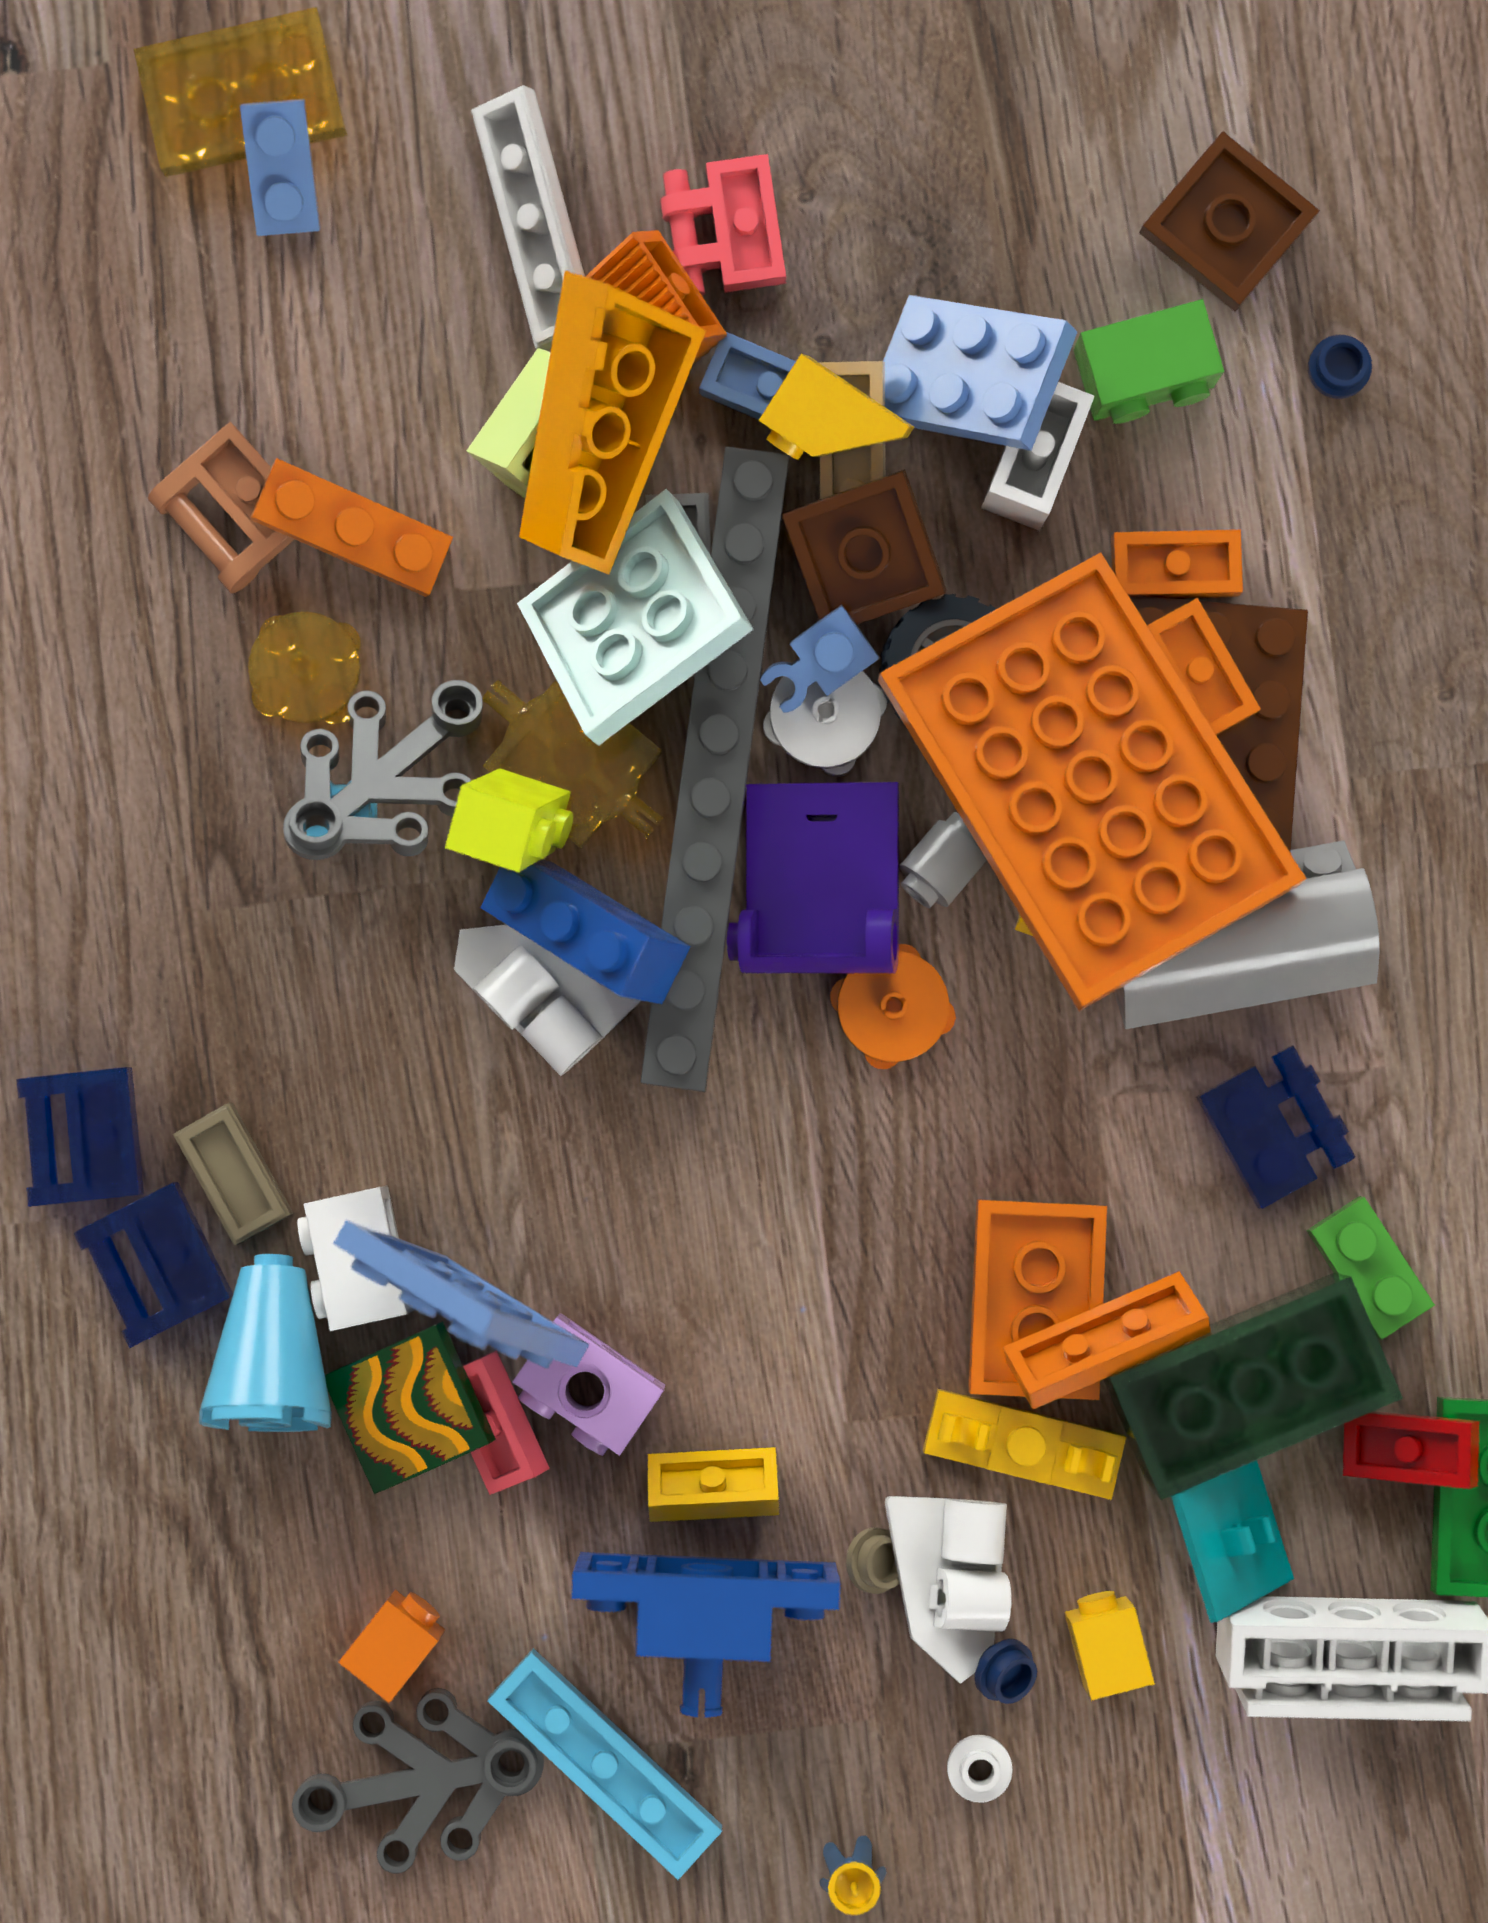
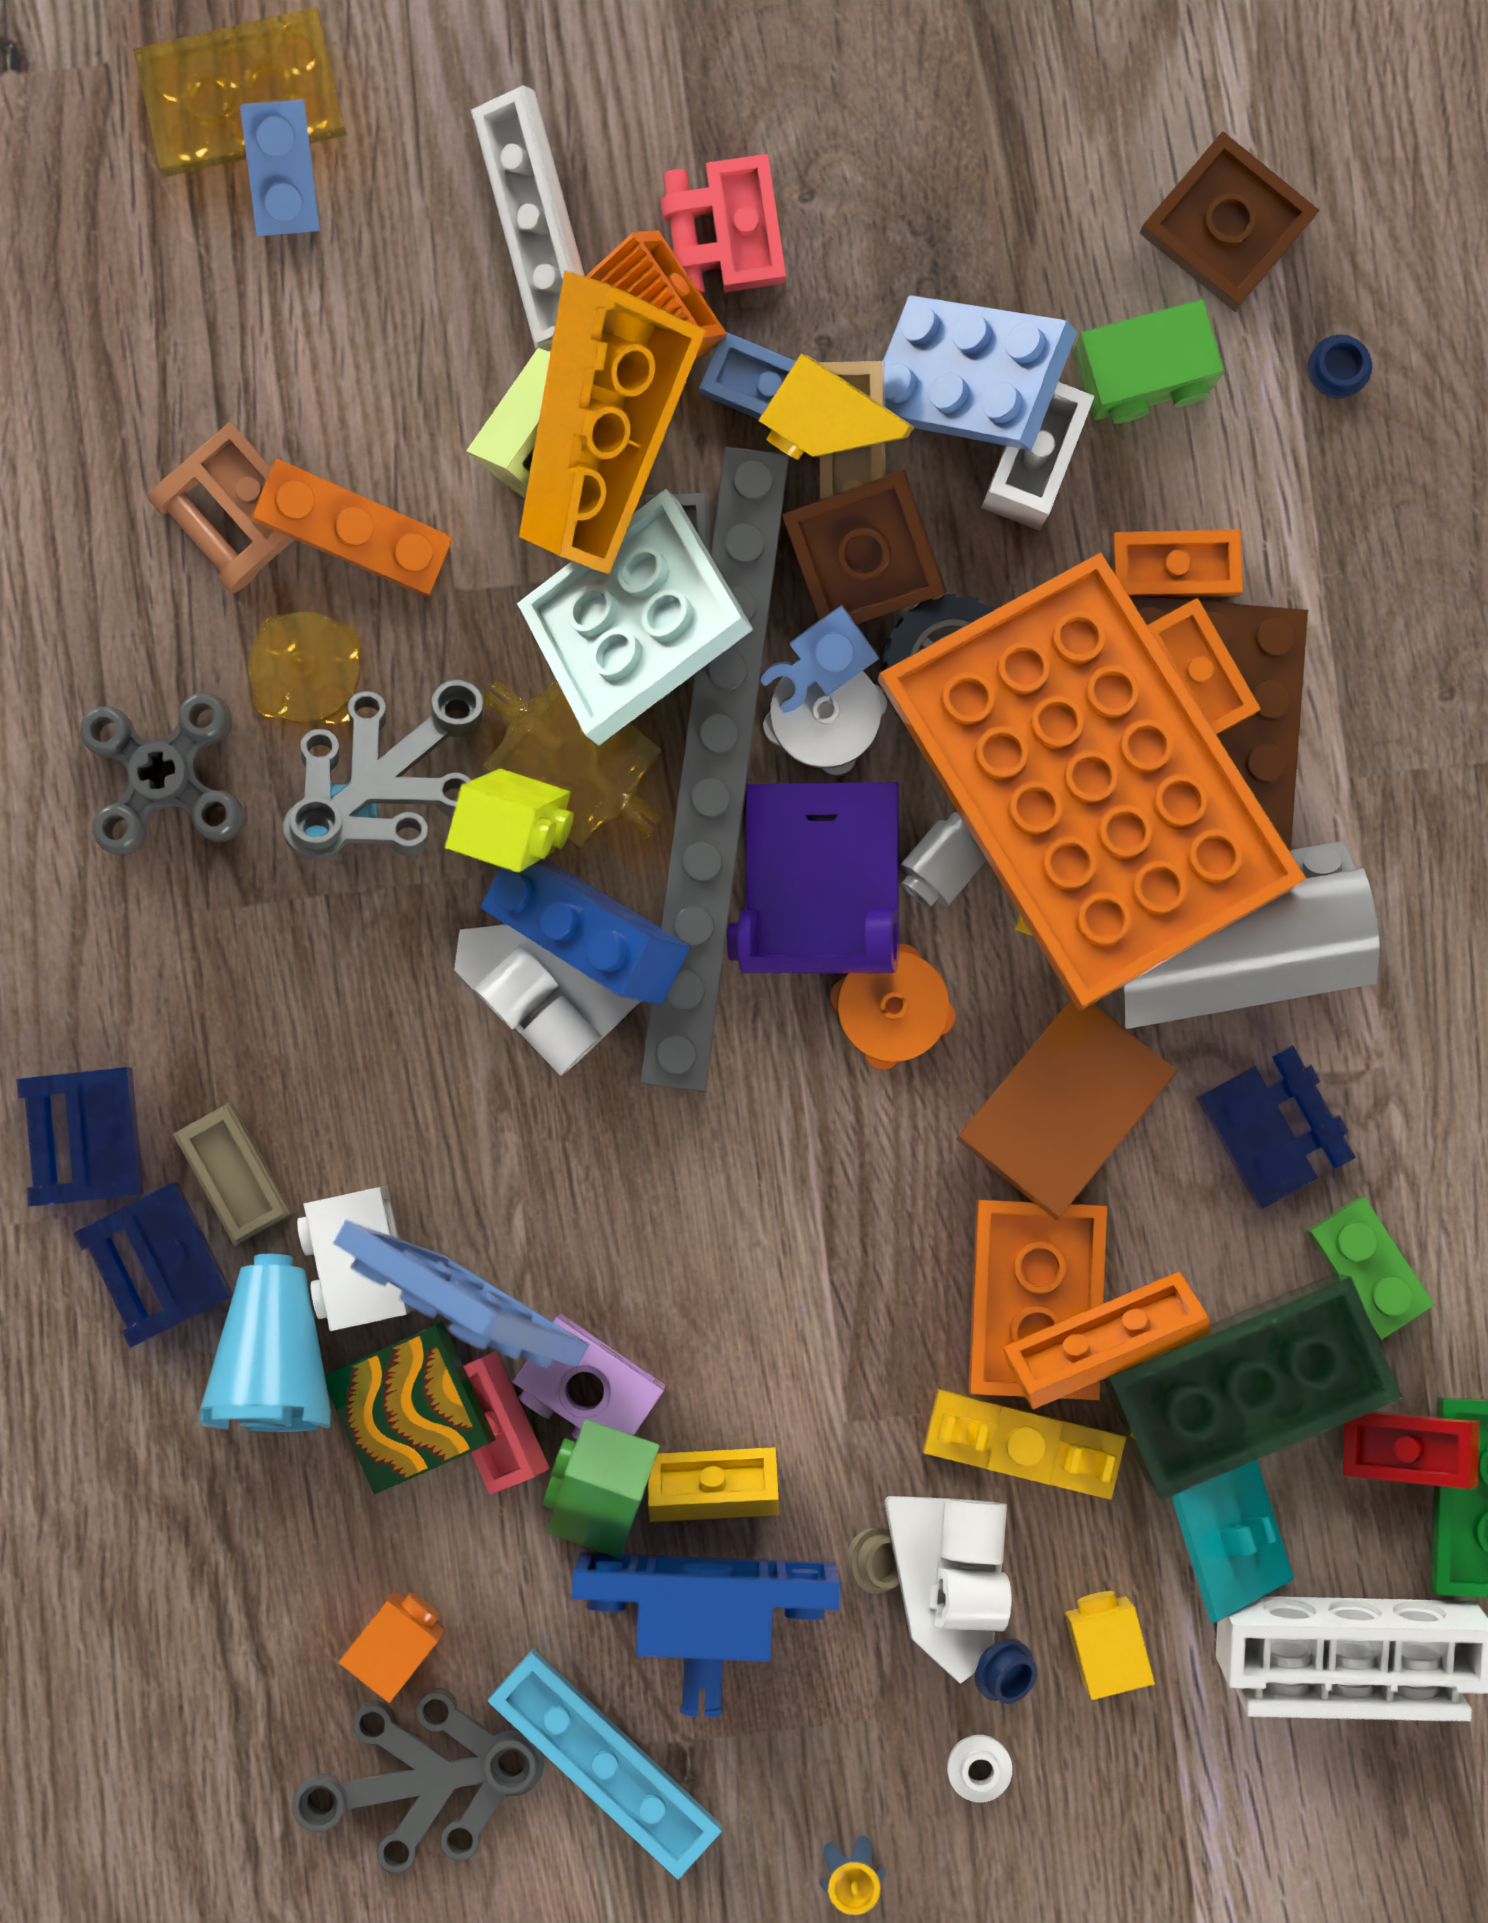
none -> dark grey gear [80,692,245,856]
none -> bright green brick [542,1419,660,1559]
none -> dark orange tile [956,999,1178,1221]

